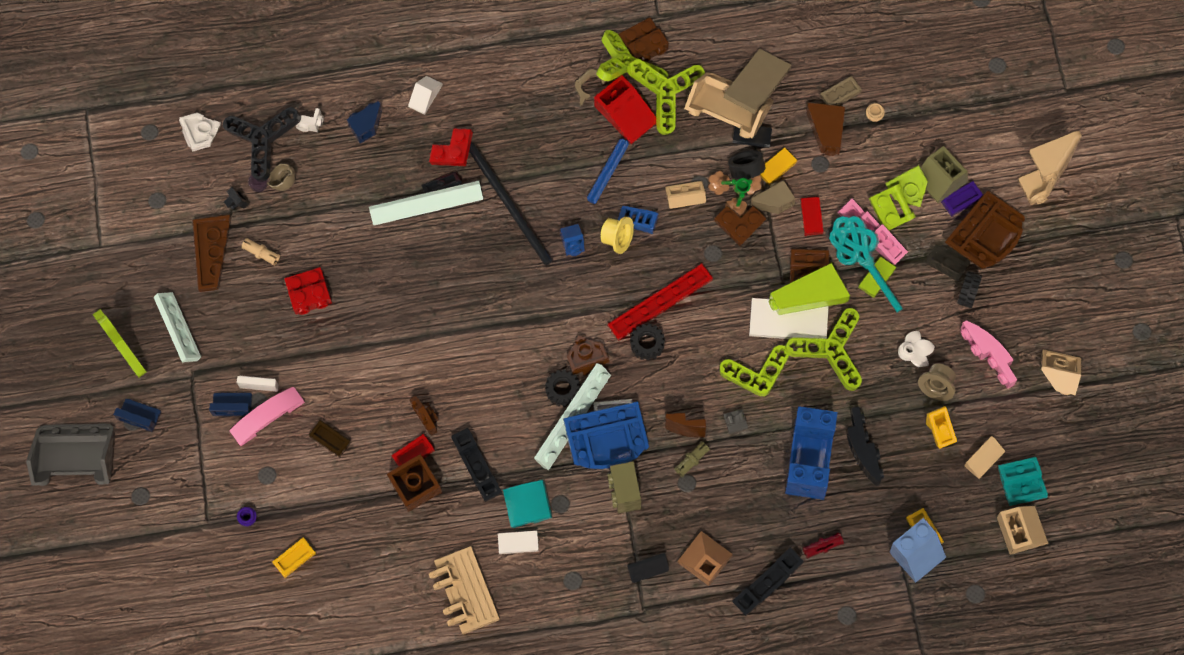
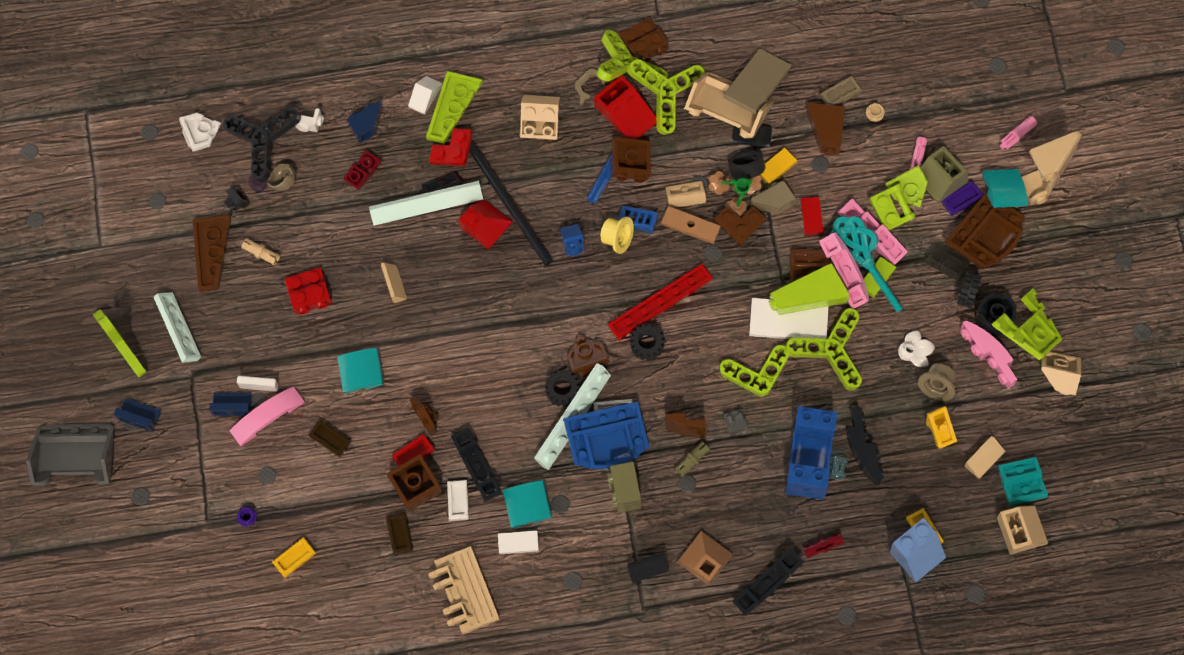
none -> teal slope [337,348,384,394]
none -> dark red slope [343,150,382,190]
none -> tan slope [381,262,407,303]
none -> dark brown tile [386,512,413,555]
none -> lime wing [426,71,483,144]
none -> white tile [447,480,469,521]
none -> red slope [458,200,513,250]
none -> tan slope [520,95,560,140]
none -> reddish brown plate [611,137,651,183]
none -> medium nougat tile [661,206,721,245]
none -> bright pink slope [819,232,869,309]
none -> clear light blue bush [829,456,848,480]
none -> bright pink axle [910,137,927,169]
none -> black brick [975,293,1017,337]
none -> teal slope [982,169,1028,208]
none -> lime wing [992,288,1063,360]
none -> bright pink piece [1000,116,1037,149]

